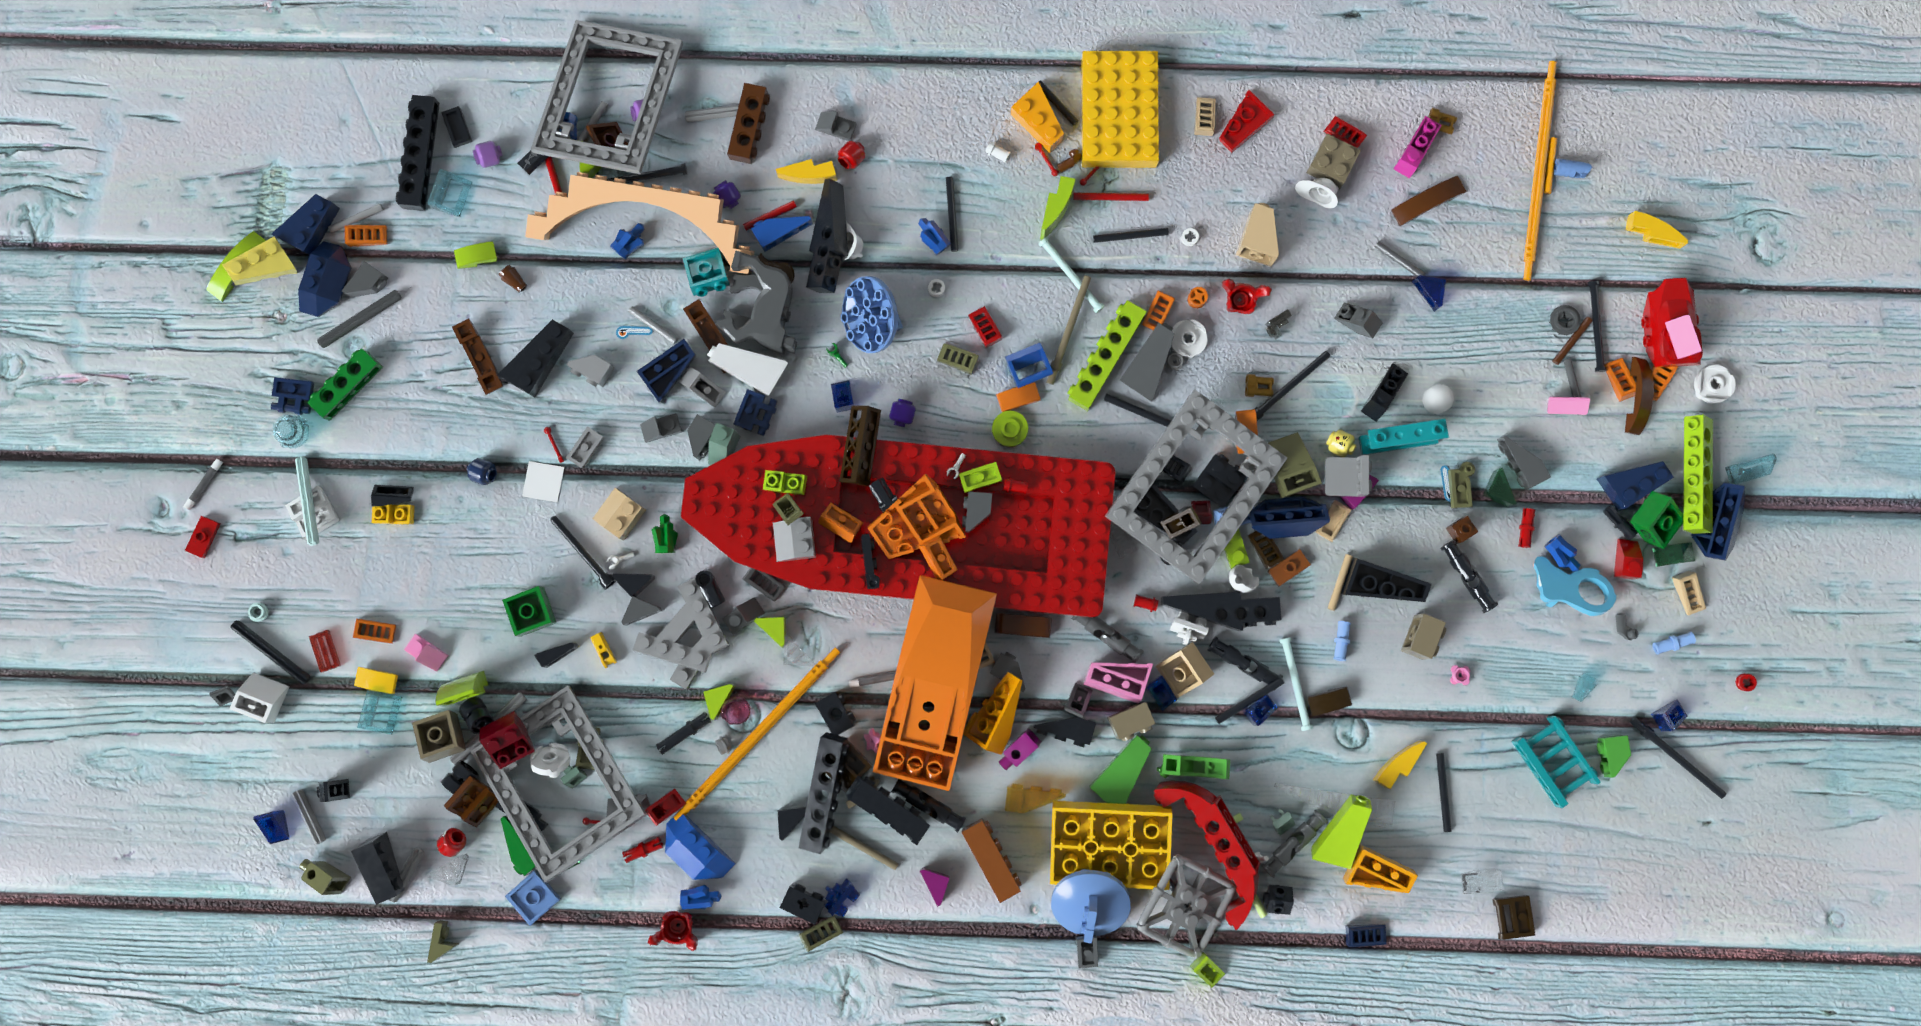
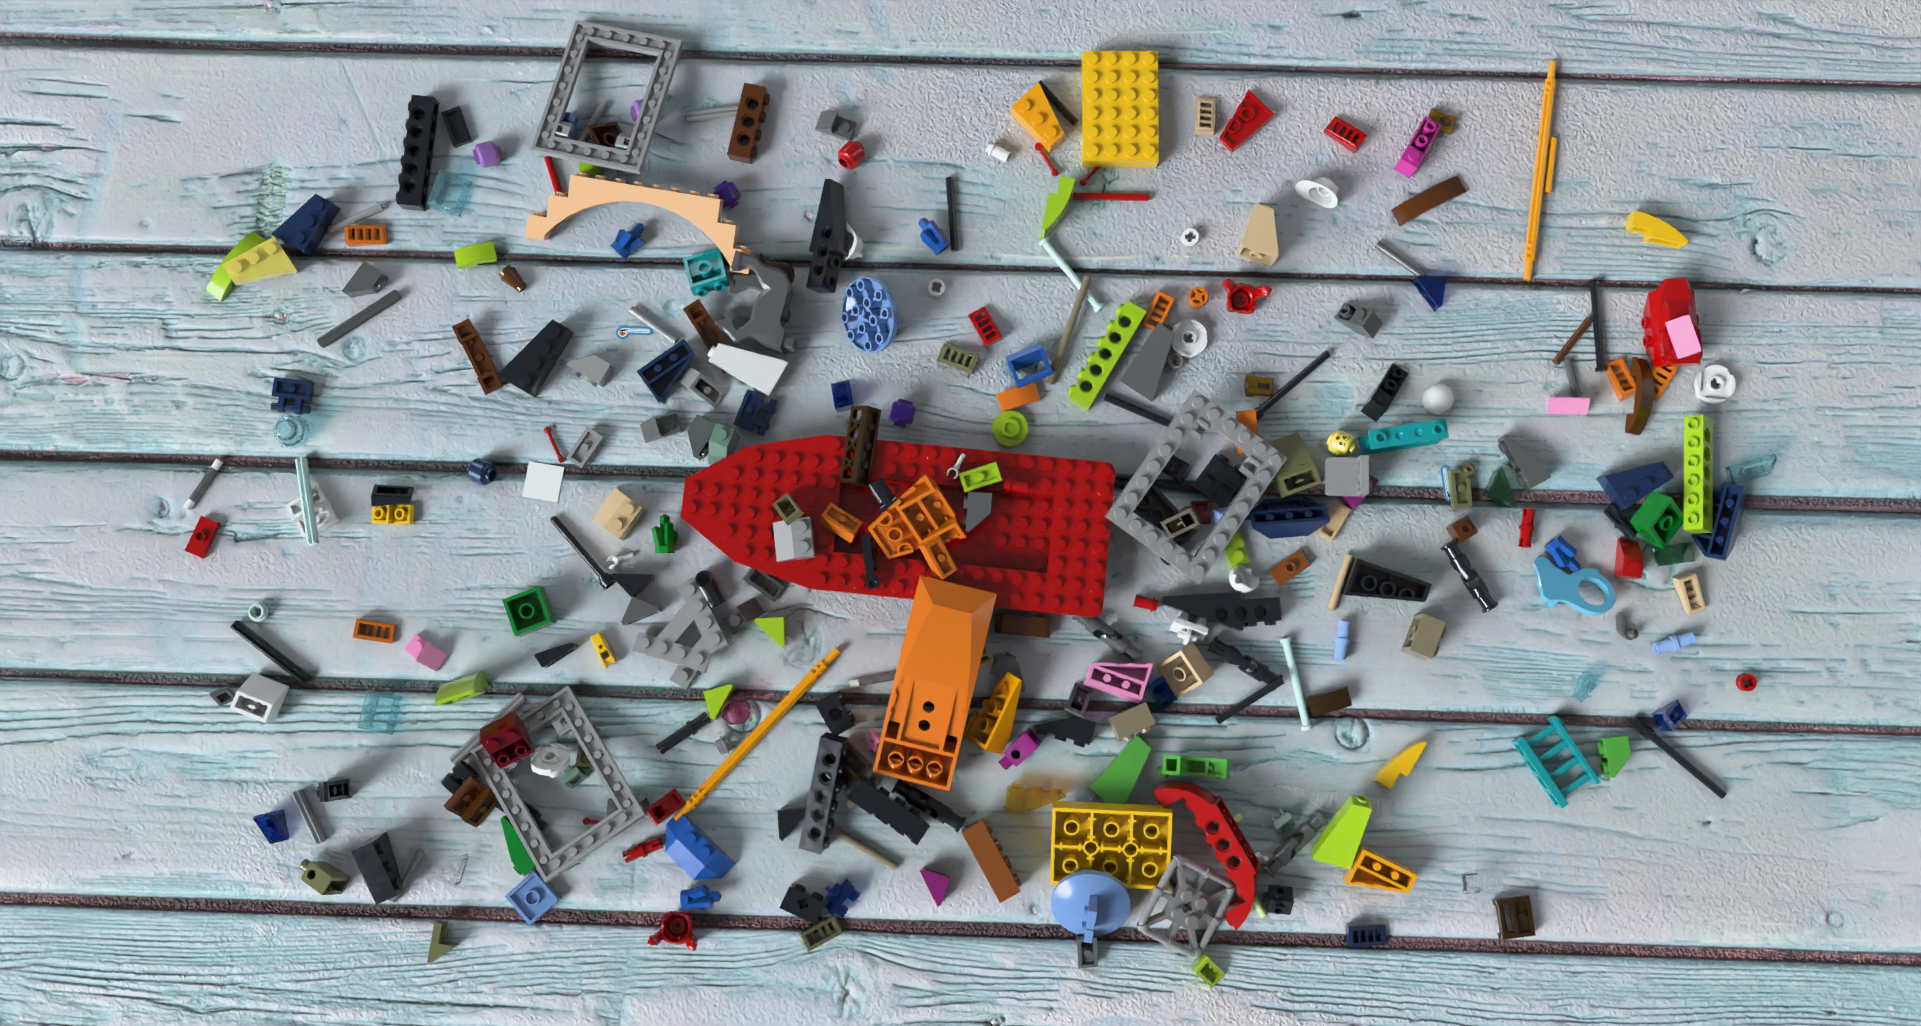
dark blue wedge [298,241,351,317] -> none
green brick [307,348,383,421] -> none
clear red tile [309,630,341,673] -> none
yellow slope [354,667,398,694] -> none
dark tan brick [412,710,466,763] -> none
red head [437,828,467,857] -> none
black wheel [459,697,494,734] -> none
black tile [517,150,549,175] -> none
black bar [607,163,687,183] -> none
red bar [743,200,797,231] -> none
blue slope [751,216,813,252] -> none
lime slope [763,470,807,495] -> none
yellow slope [776,159,837,184] -> none
green hand [826,343,848,368] -> none
reddish brown arm [1057,149,1081,173] -> none
black bar [1093,228,1169,243] -> none
clear blue slope [1242,694,1278,726] -> none
dark brown slope [1247,531,1285,569] -> none
clear smoke bracket [1265,309,1292,340] -> none
dark tan brick [1306,134,1361,189] -> none
black bar [1436,753,1452,832] -> none
bright pink plate [1450,665,1470,685] -> none
dark grey gear [1549,305,1581,336] -> none
medium blue hinge [1553,158,1592,178] -> none

